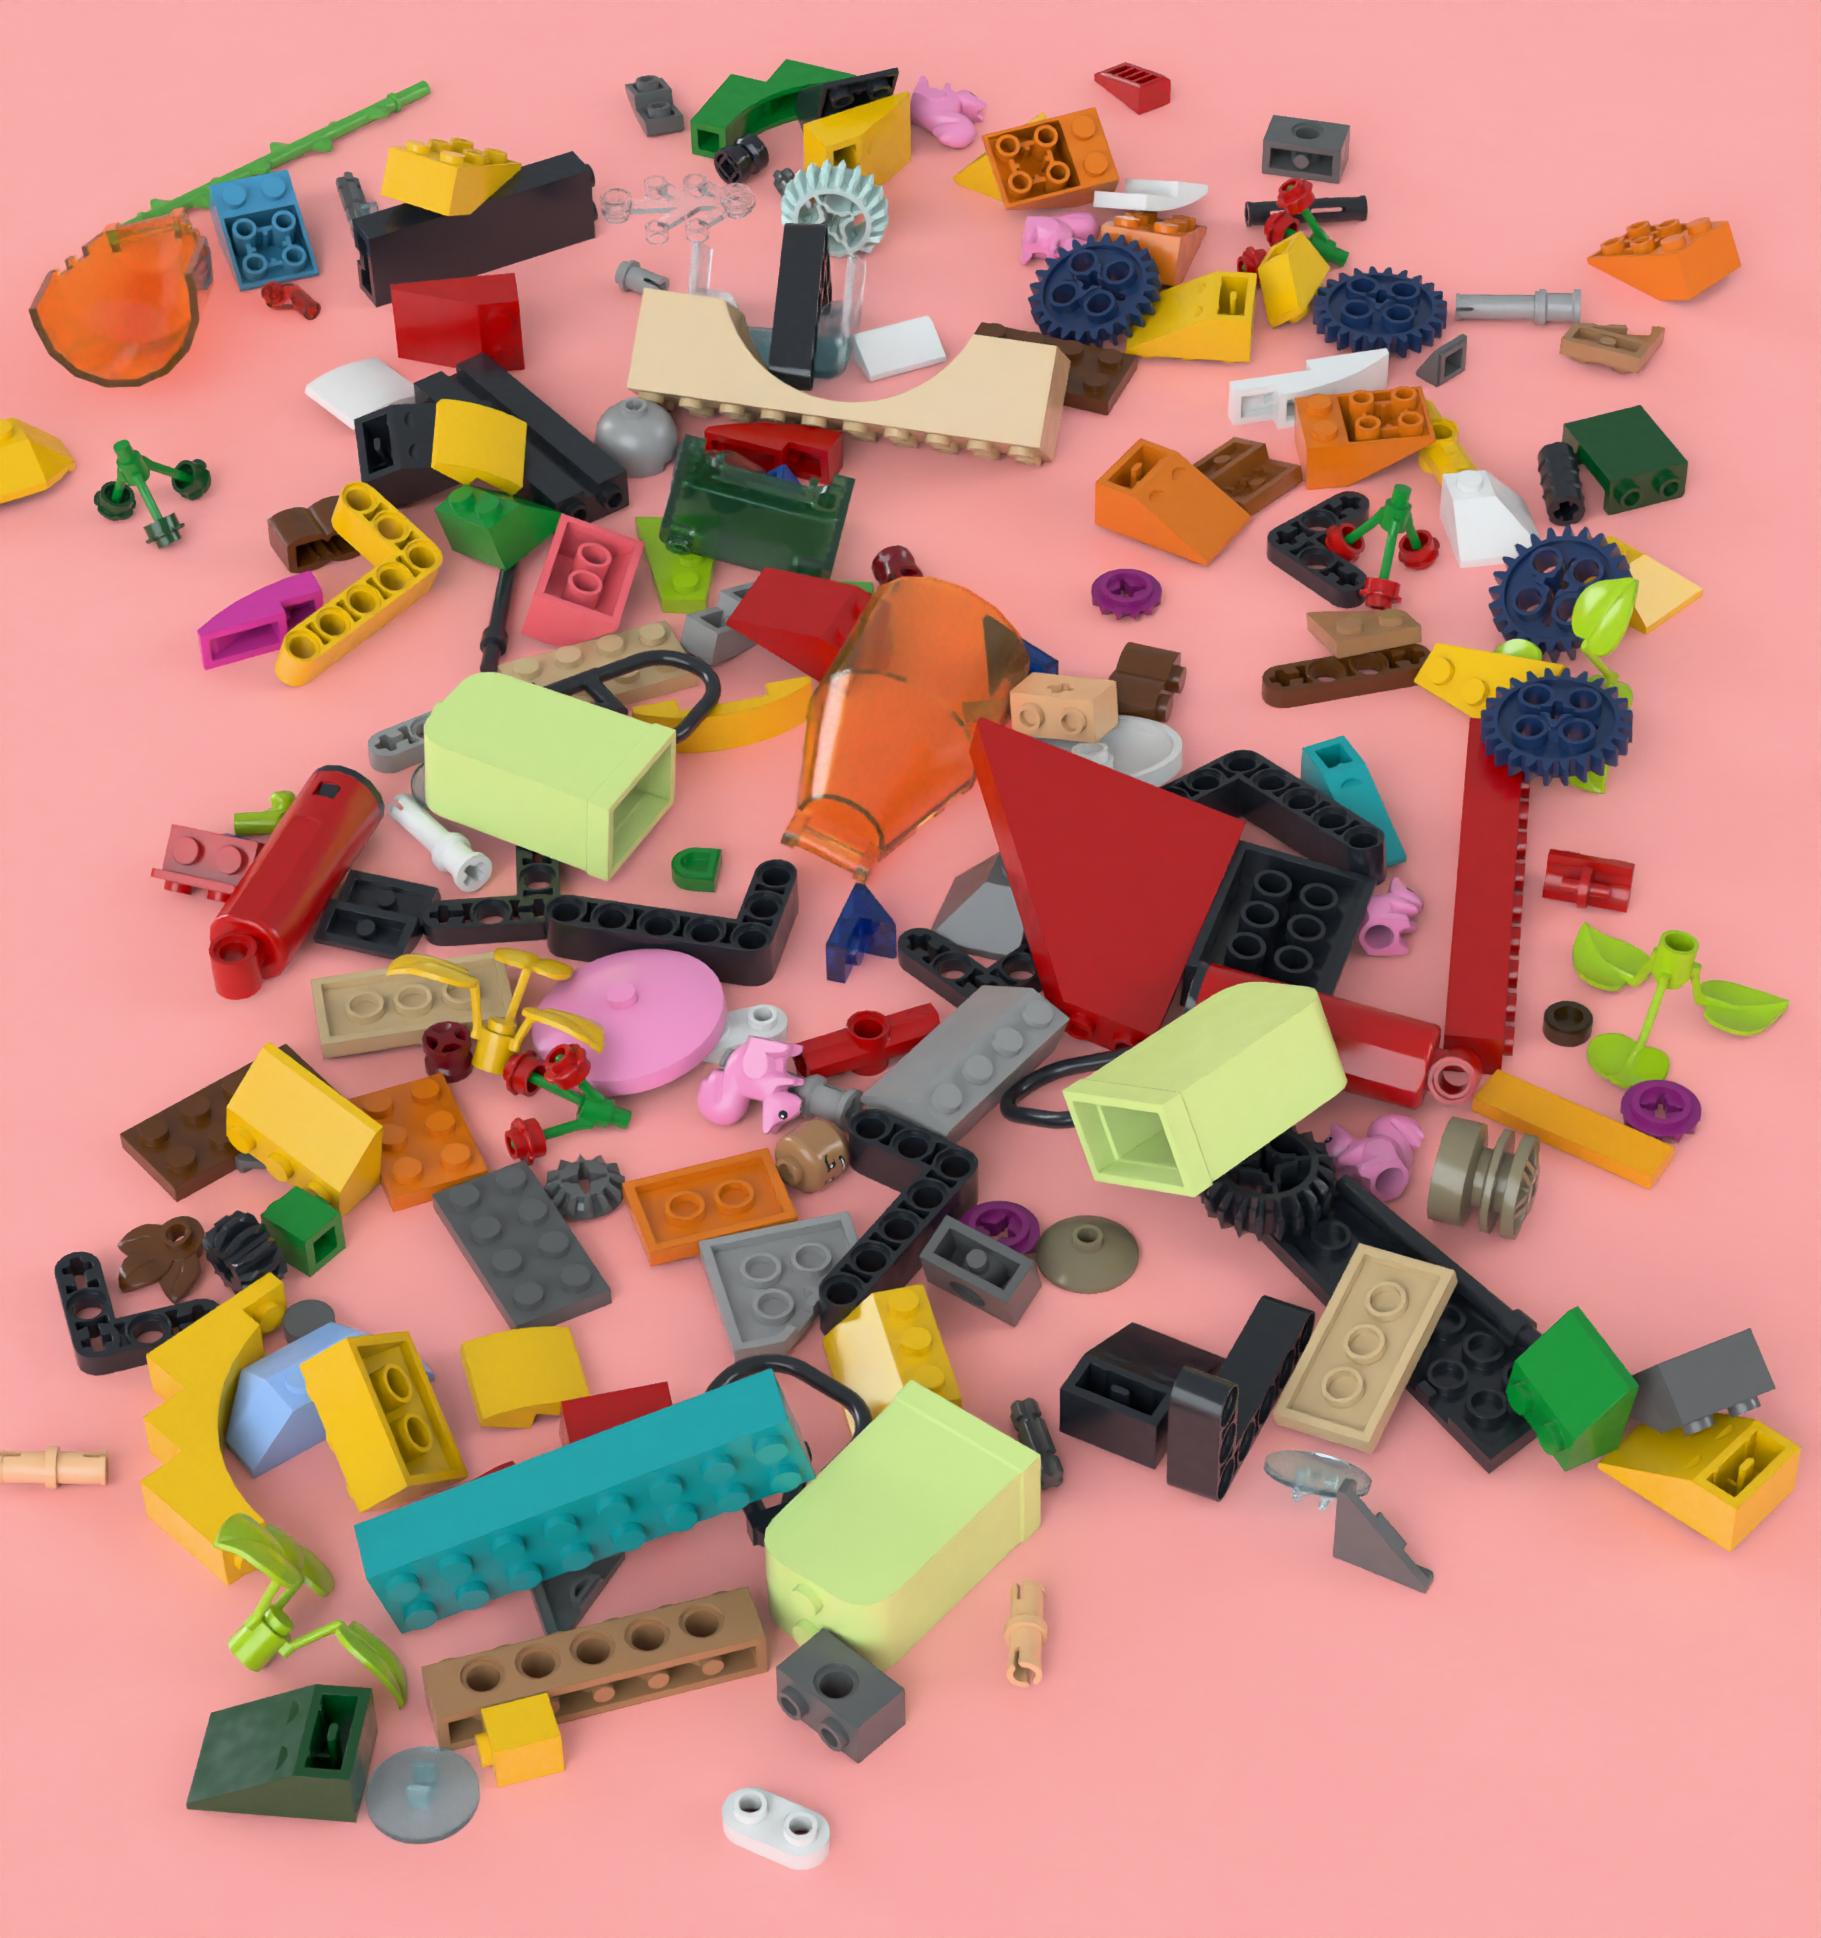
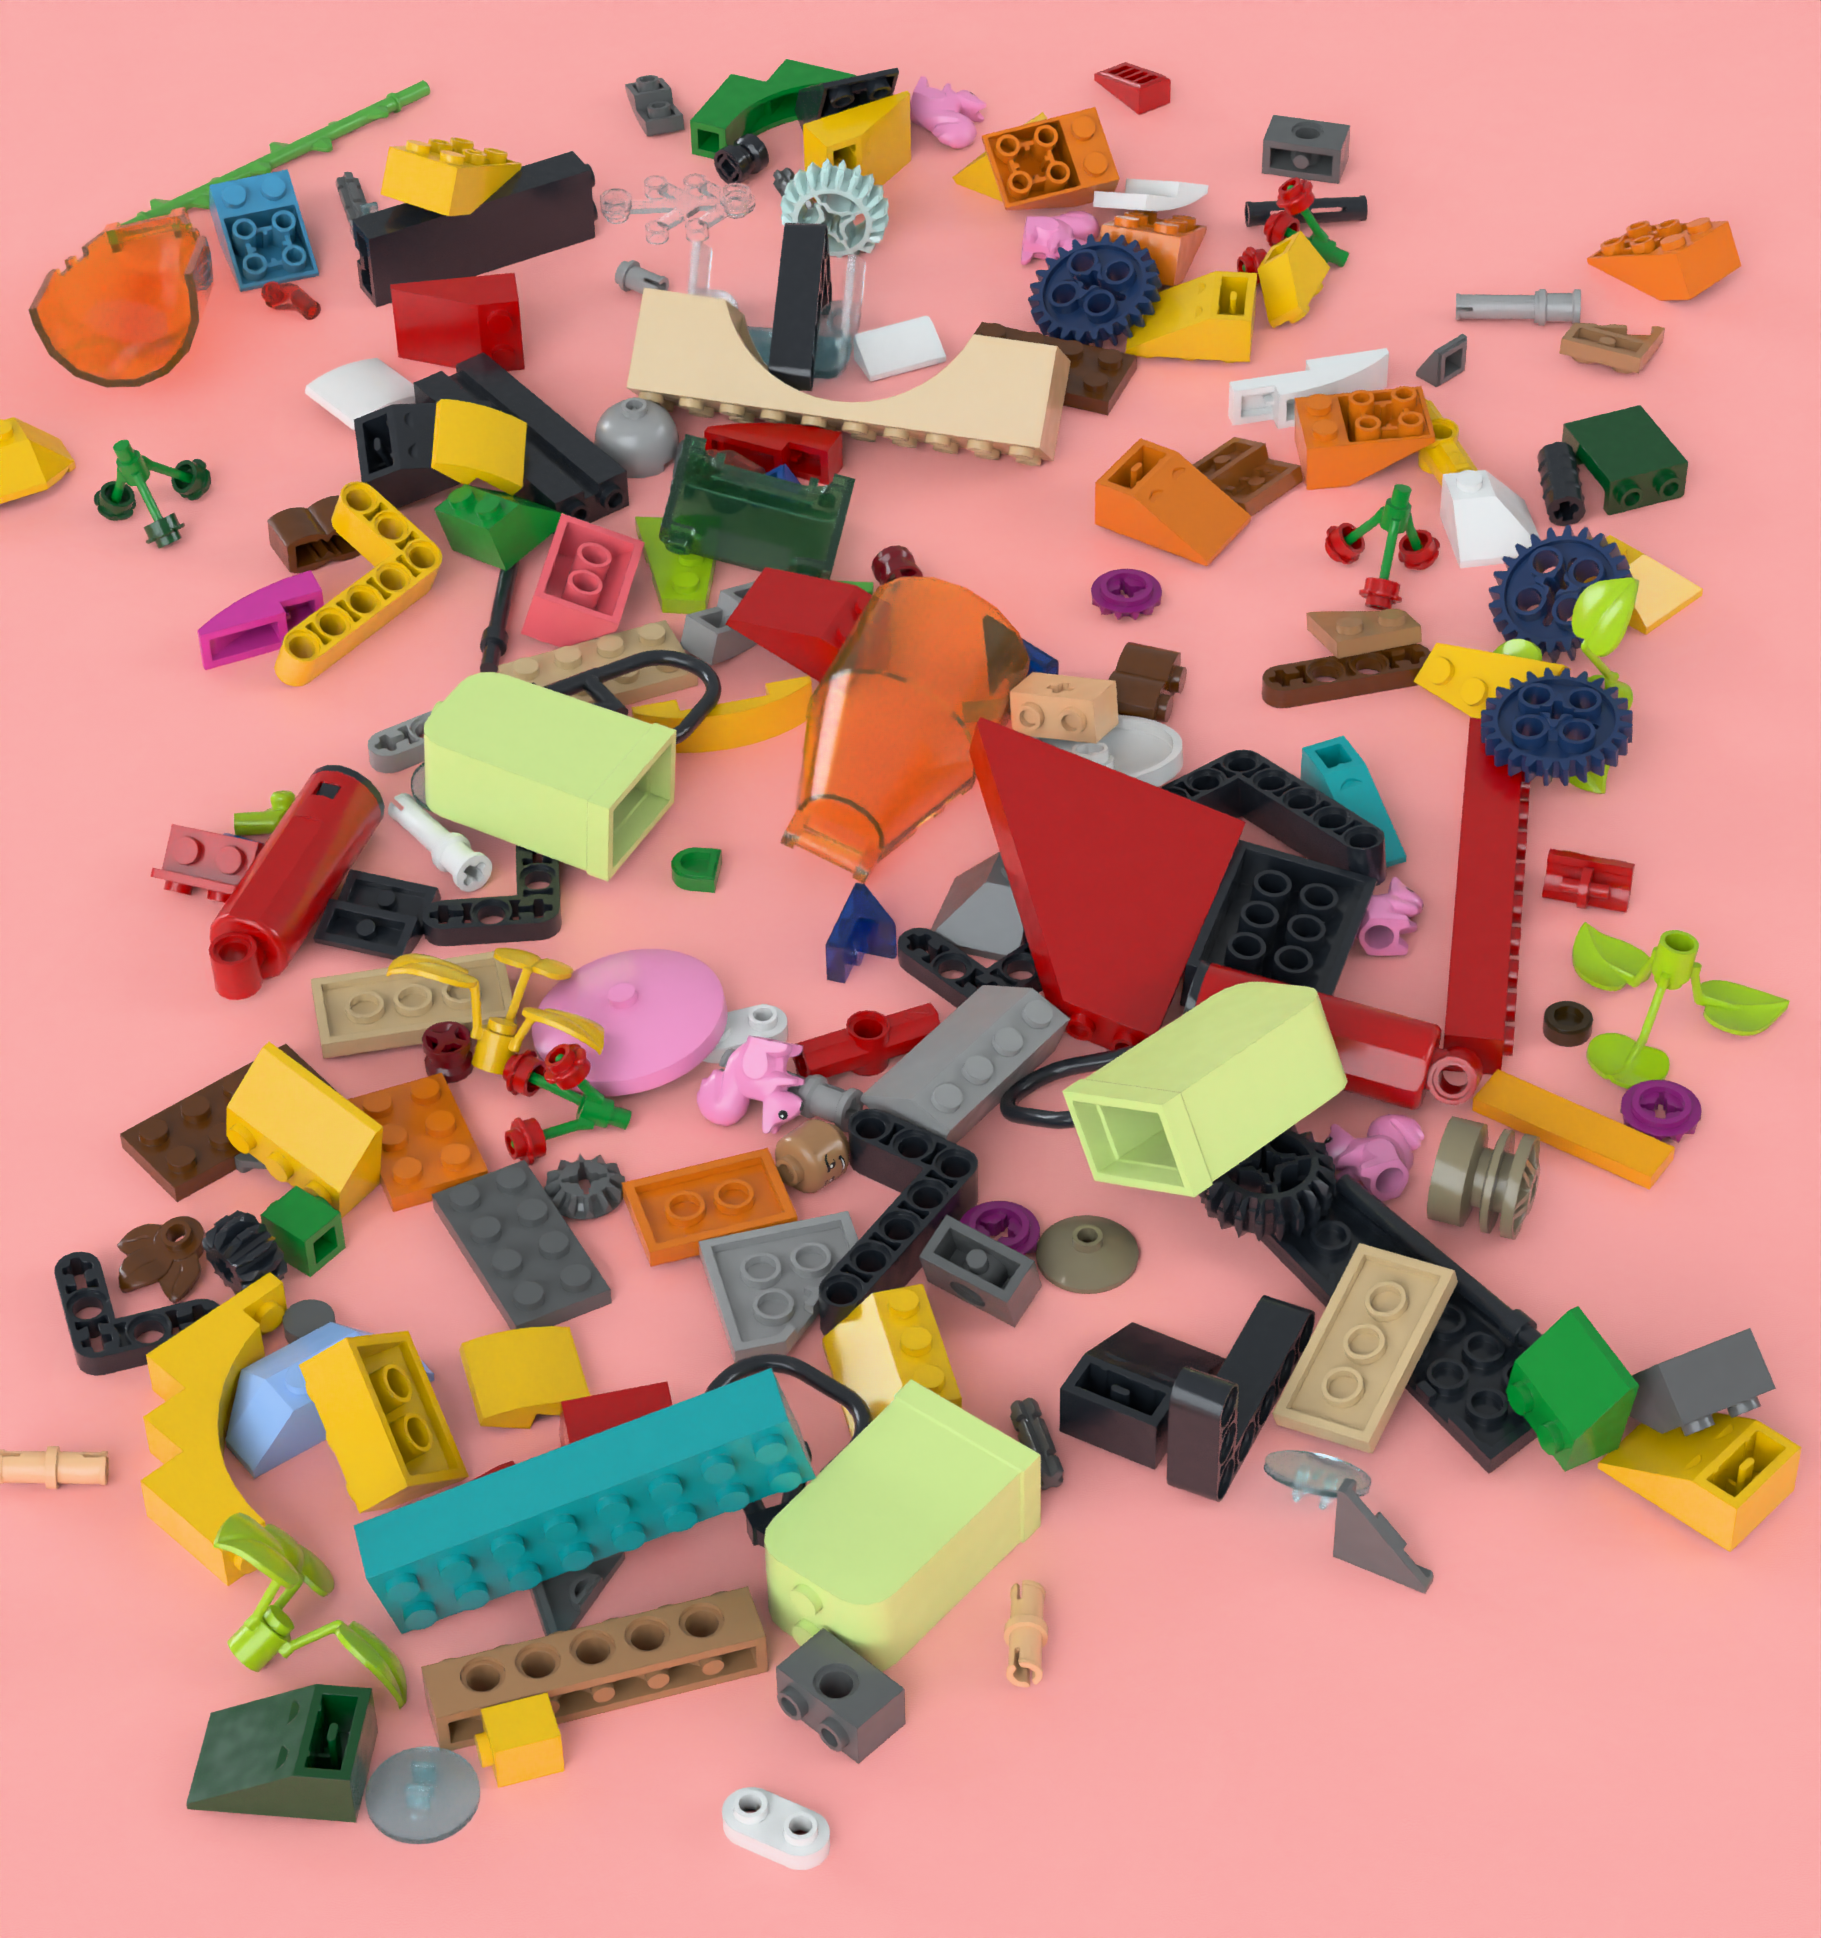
black beam [544,859,799,986] -> none
black beam [1266,491,1370,609] -> none
dark blue gear [1313,266,1447,359] -> none

